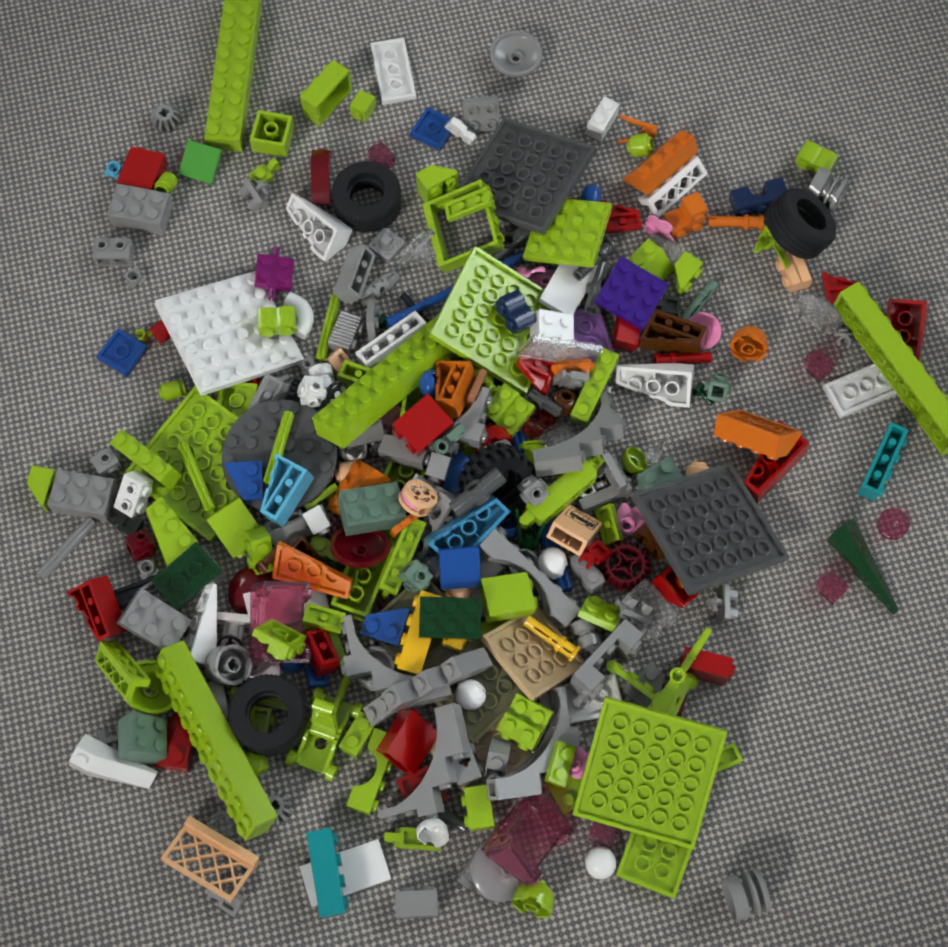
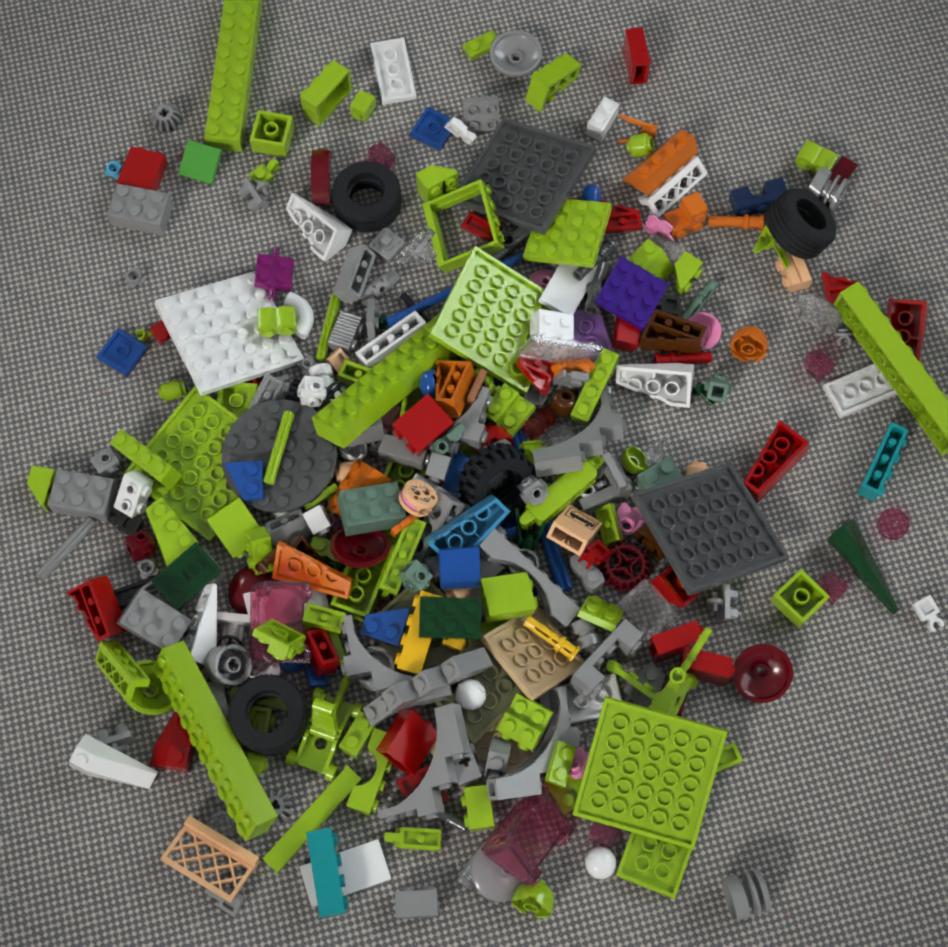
light grey brick [92,237,134,267] -> none
sand green brick [118,711,167,766] -> none
lime brick [154,172,178,194] -> none
lime axle [177,442,216,512] -> none
medium azure wedge [260,453,314,527] -> none
white hair [416,818,449,848] -> none
lime hinge [444,186,495,222] -> none
dark grey piece [449,467,507,518] -> none
dark blue brick [495,290,536,335] -> none
bright pink plate [515,266,546,279] -> none
dark grey axle [528,389,563,417] -> none
white hair [538,547,568,579] -> none
light grey hips [615,593,654,625] -> none
orange slope [714,409,802,460] -> none
none -> lime tile [262,766,362,873]
none -> red tile [461,211,501,242]
none -> lime plate [463,30,497,61]
none -> lime wedge [525,53,582,112]
none -> red brick [623,27,650,85]
none -> red brick [648,620,704,664]
none -> dark red dish [732,644,793,703]
none -> lime brick [770,569,830,629]
none -> dark red tile [830,156,858,185]
none -> white plate [911,595,944,632]

